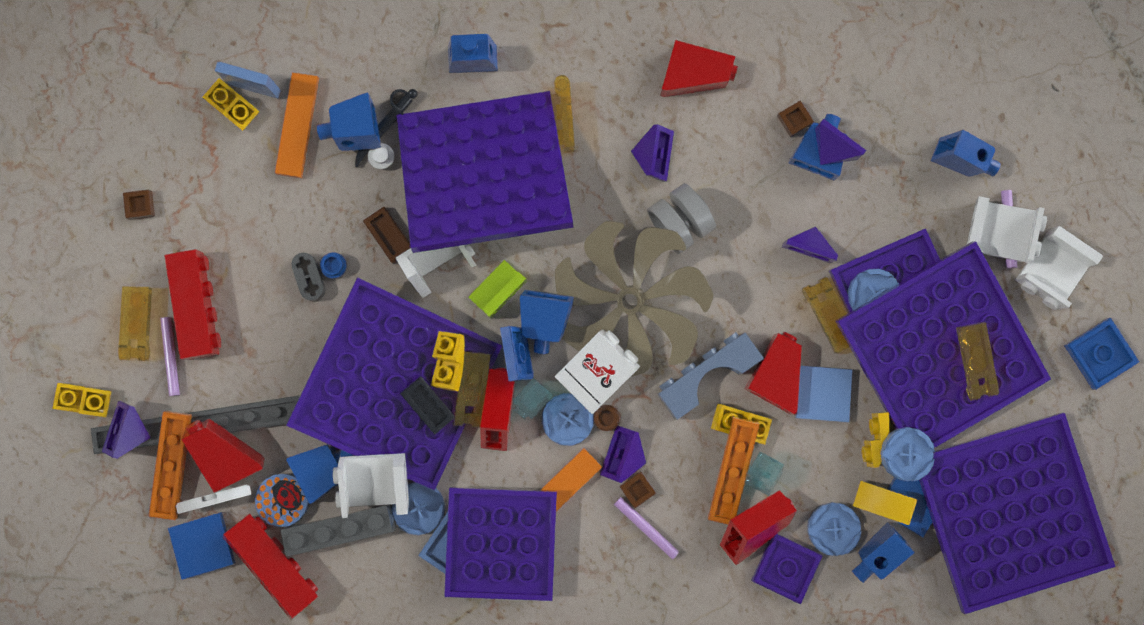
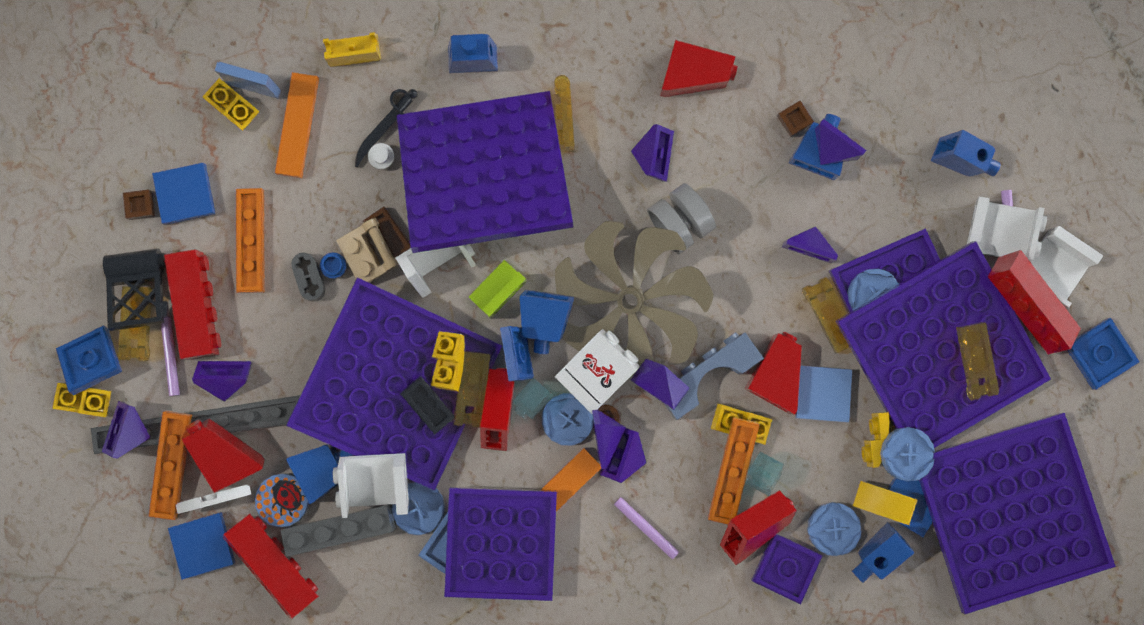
blue torso [317,92,381,151] -> none
reddish brown tile [619,471,656,509] -> none
none -> blue tile [56,325,122,395]
none -> black piece [103,248,169,331]
none -> blue tile [152,163,216,225]
none -> dark purple slope [192,361,251,402]
none -> orange tile [236,188,265,293]
none -> yellow hinge [323,32,381,67]
none -> tan plate [336,218,399,283]
none -> dark purple slope [592,410,626,469]
none -> dark purple slope [630,359,689,410]
none -> red brick [988,250,1081,355]

